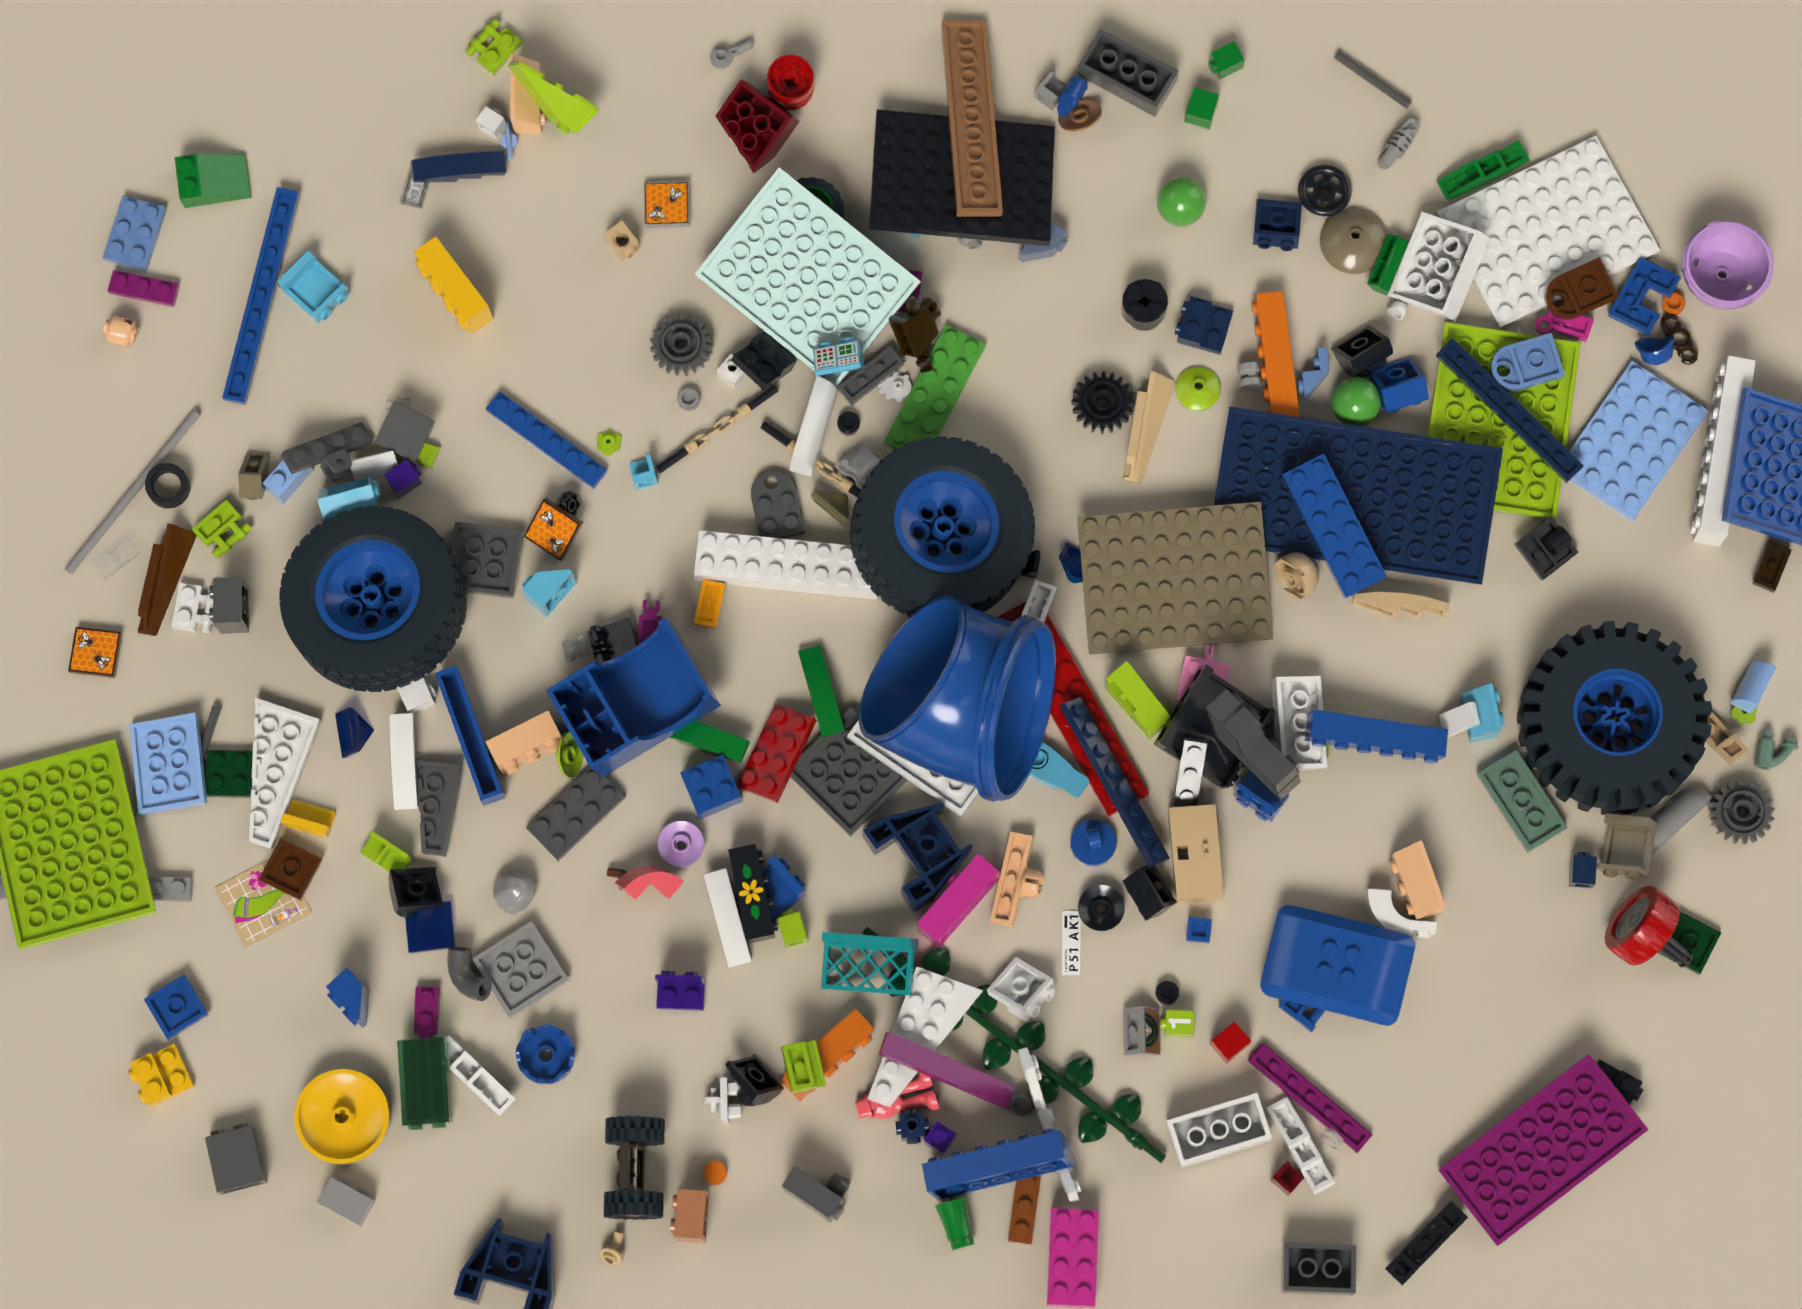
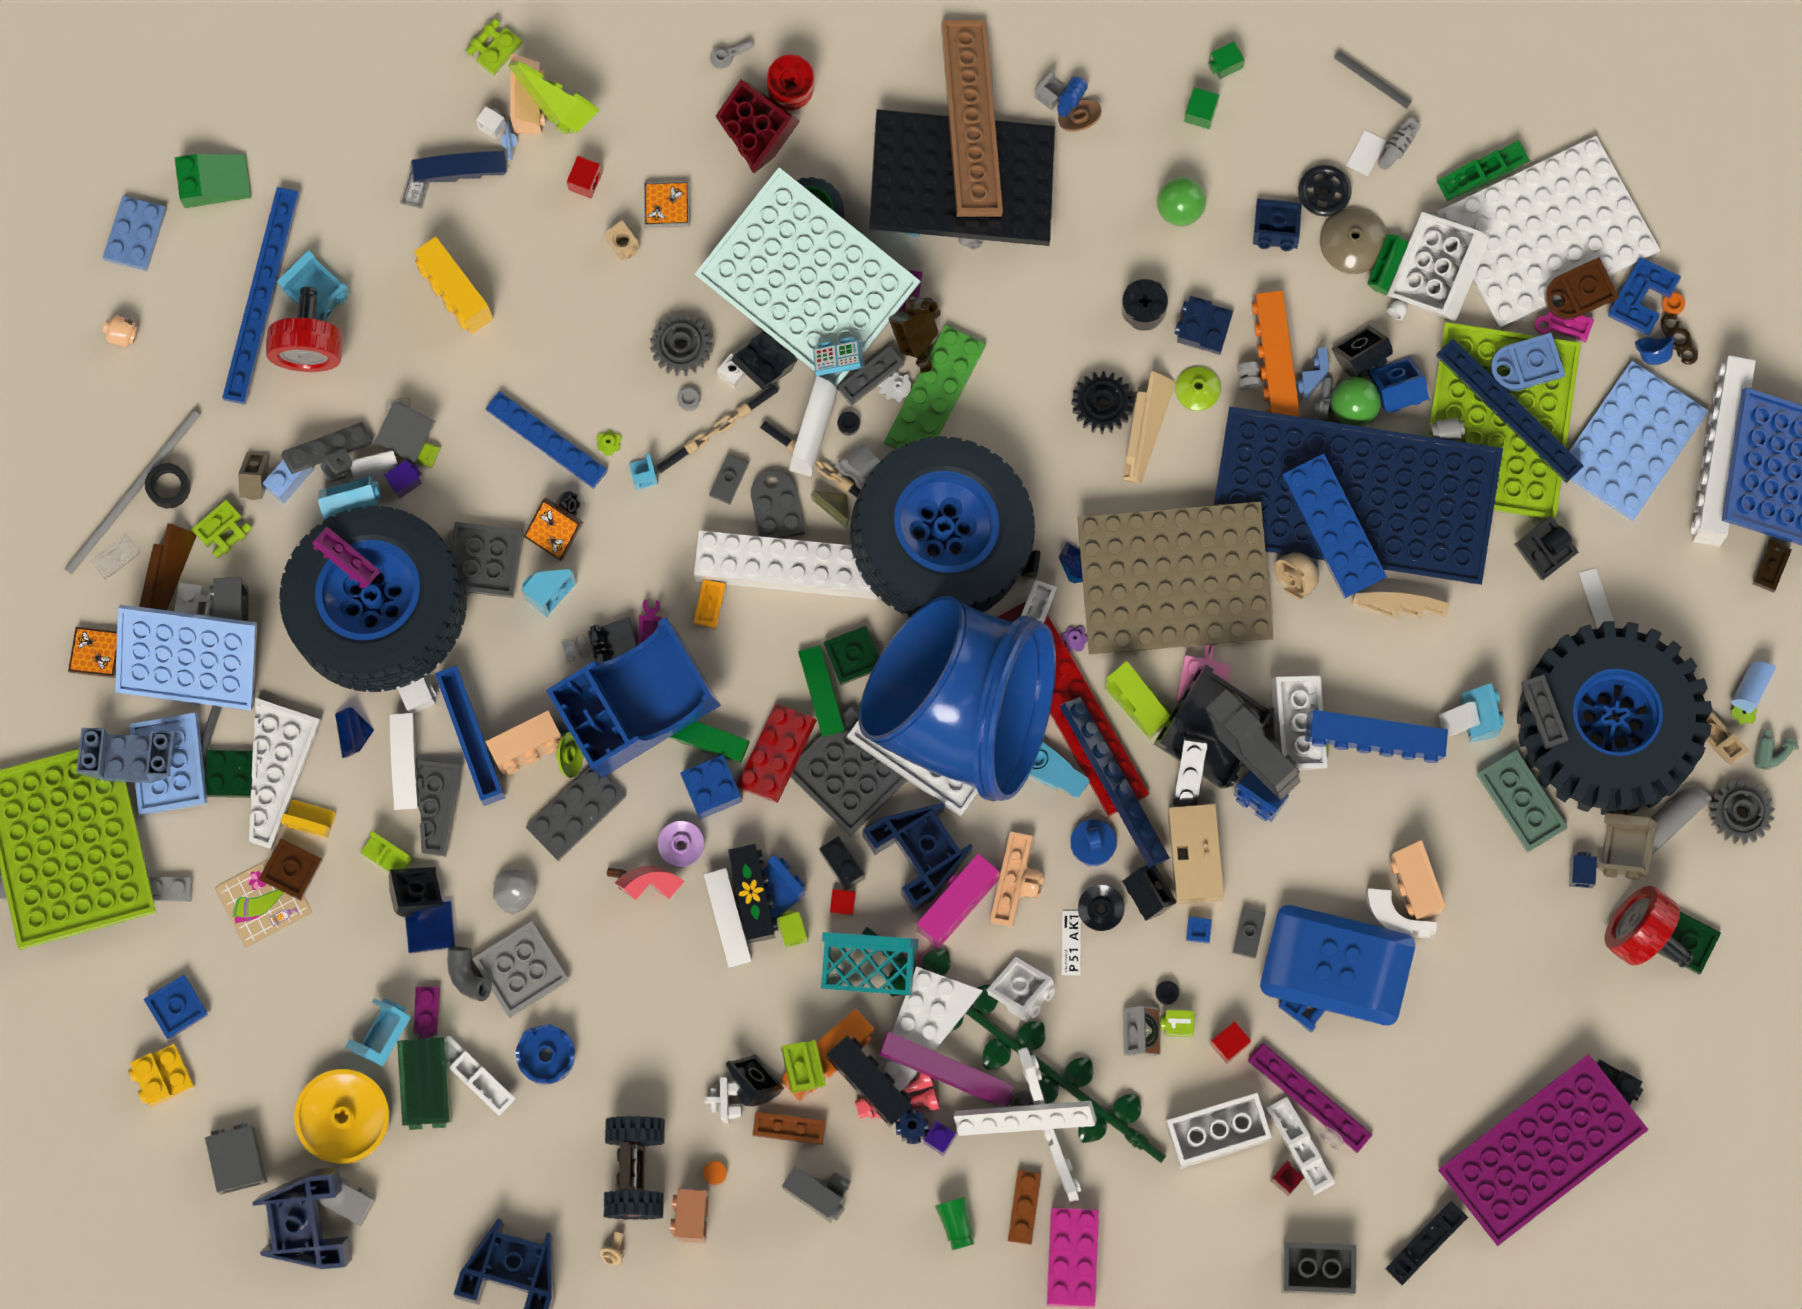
magenta plate [107,270,180,307] -> none
blue slope [326,968,369,1028] -> none
dark purple bracket [655,971,705,1011] -> none
blue brick [922,1128,1075,1200] -> none
sand blue slope [1019,221,1068,262] -> none
dark grey brick [1078,29,1179,117] -> none
lavender piece [1682,221,1774,310] -> none
none -> sand blue slope [76,728,175,783]
none -> light blue plate [115,604,257,710]
none -> dark blue wedge [253,1167,352,1269]
none -> red wheel [266,287,343,372]
none -> magenta plate [312,527,380,588]
none -> medium azure panel [345,998,411,1067]
none -> red piece [566,156,603,199]
none -> dark grey plate [709,454,749,505]
none -> dark orange plate [752,1112,826,1145]
none -> black brick [819,836,865,891]
none -> dark green plate [823,625,879,686]
none -> black brick [825,1035,912,1127]
none -> red tile [830,889,856,916]
none -> white plate [953,1101,1097,1136]
none -> medium lavender plant [1061,627,1088,652]
none -> dark grey plate [1232,907,1266,959]
none -> light grey plate [1315,378,1333,421]
none -> white sticker [1346,130,1387,176]
none -> light grey brick [1430,417,1465,441]
none -> dark grey plate [1521,675,1569,749]
none -> white sticker [1579,568,1616,629]

